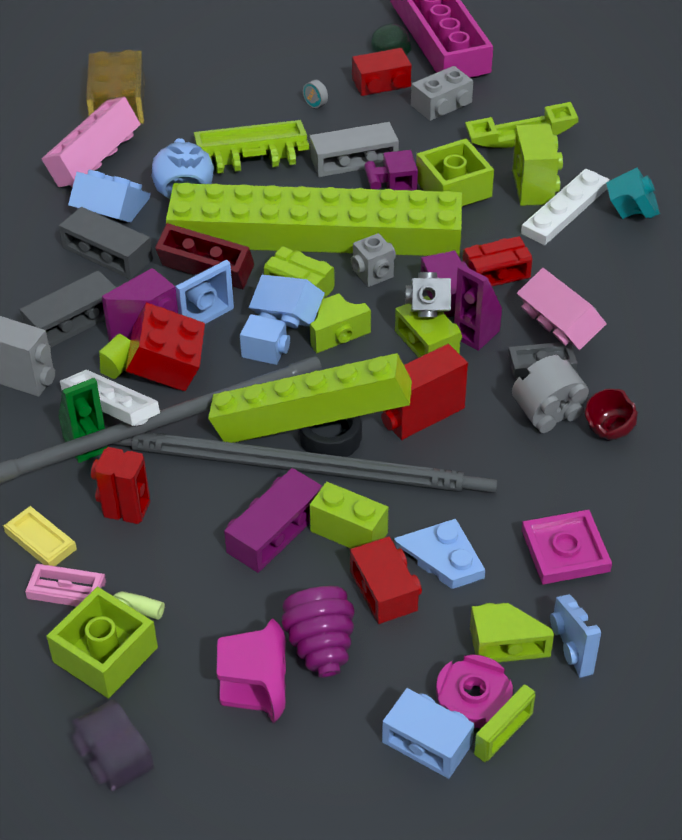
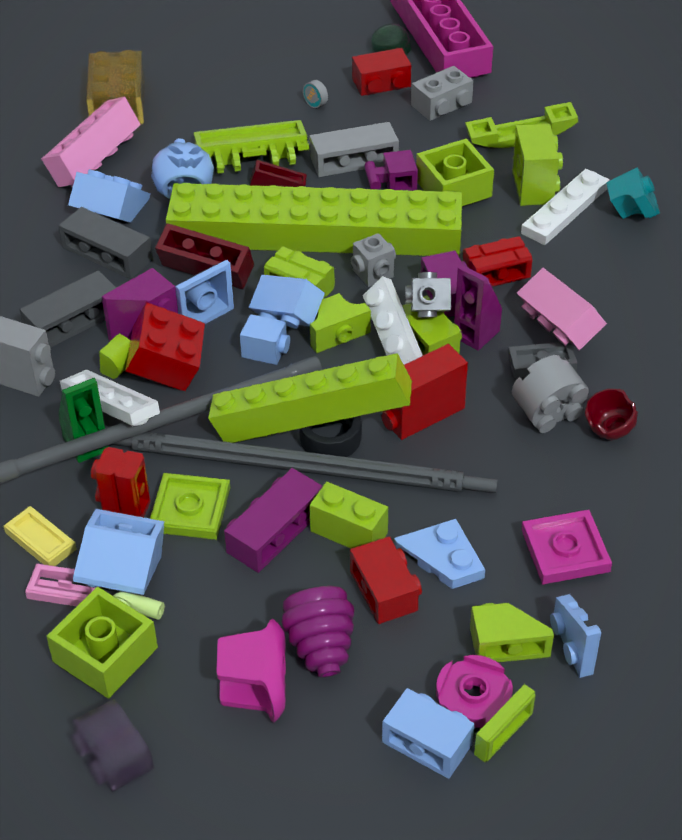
none -> light blue slope [73,509,165,595]
none -> lime tile [150,473,230,540]
none -> dark red piece [249,160,307,187]
none -> white plate [363,276,423,365]

